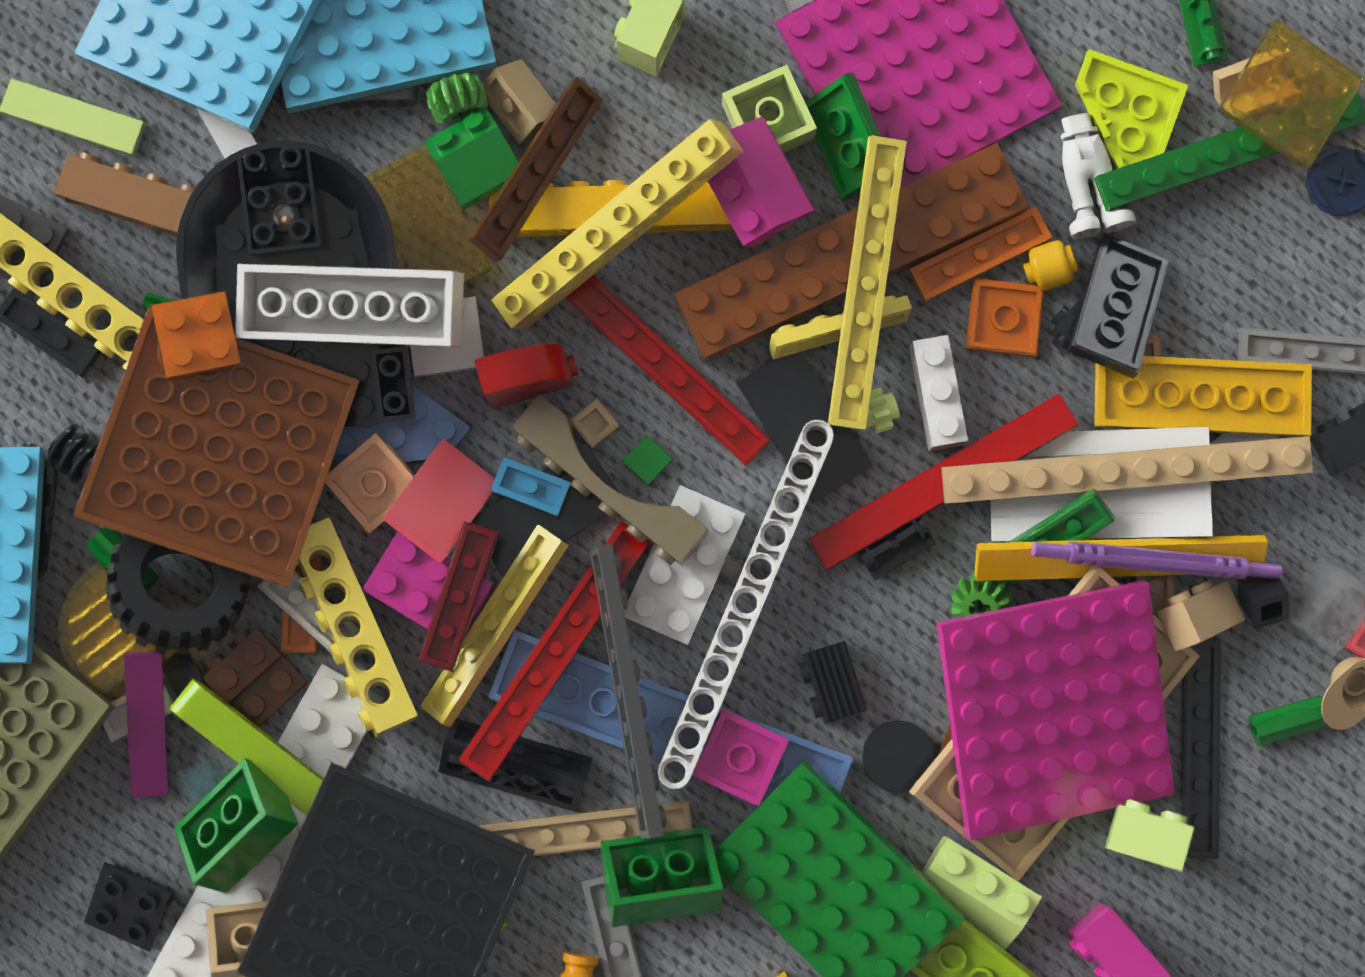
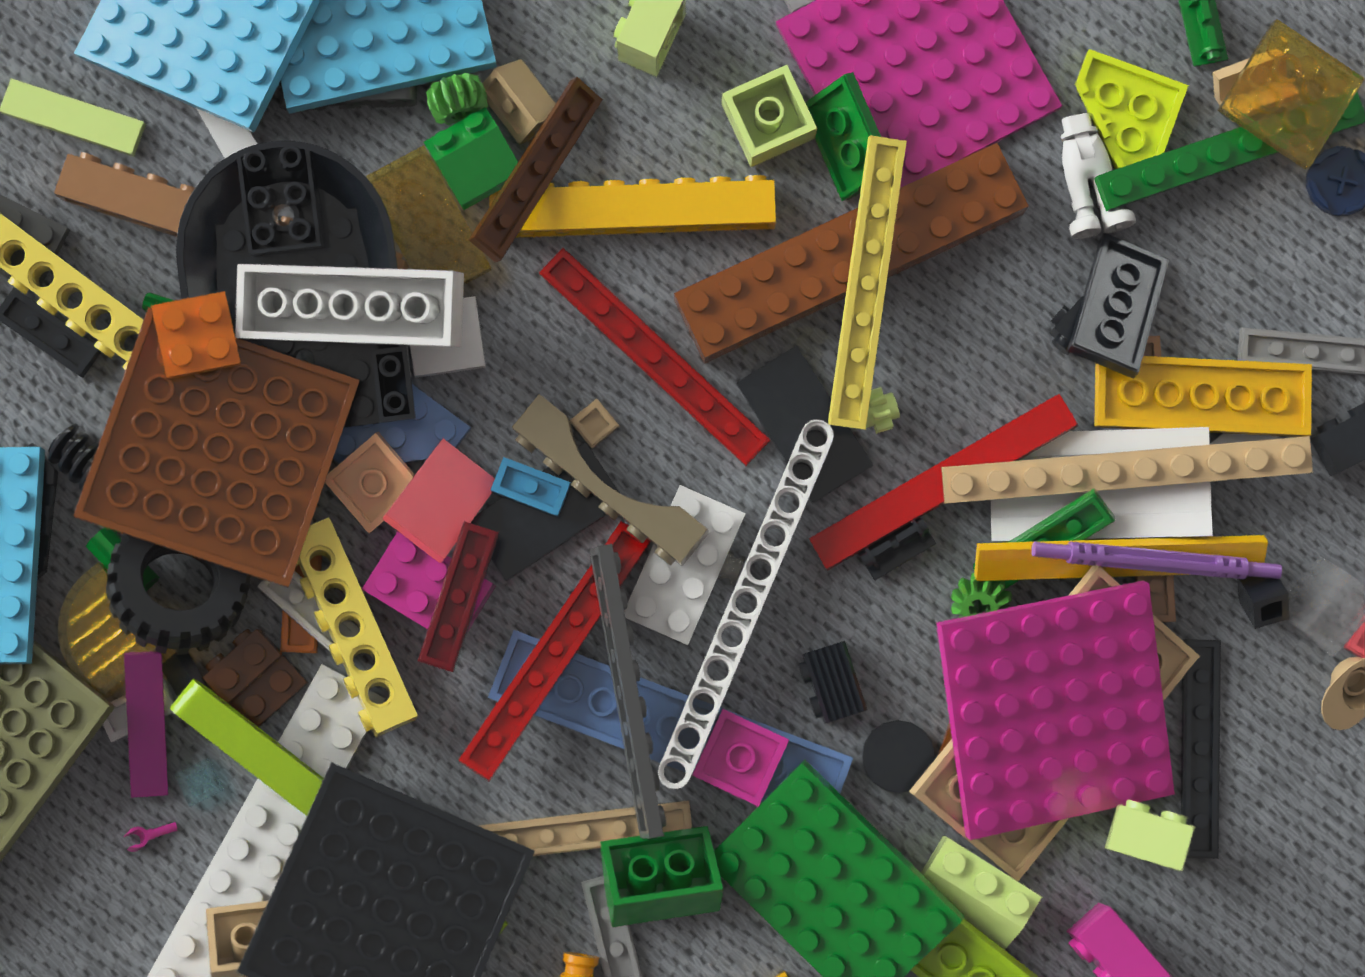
black hinge [84,862,175,952] -> none
green slope [174,758,299,893] -> none
light yellow plate [420,525,569,728] -> none
black fence [438,719,592,812] -> none
red brick [474,344,579,410] -> none
light yellow brick [491,119,744,329] -> none
green tile [622,435,673,486] -> none
dark pink slope [708,117,815,247] -> none
light yellow plate [769,295,912,360] -> none
orange plate [908,206,1052,303] -> none
white brick [909,335,968,452] -> none
orange tile [965,278,1044,357] -> none
yellow head [1023,240,1079,291] -> none
tan brick [1157,580,1245,652] -> none
green axle [1248,695,1328,746] -> none
none -> dark pink hand [124,822,178,852]

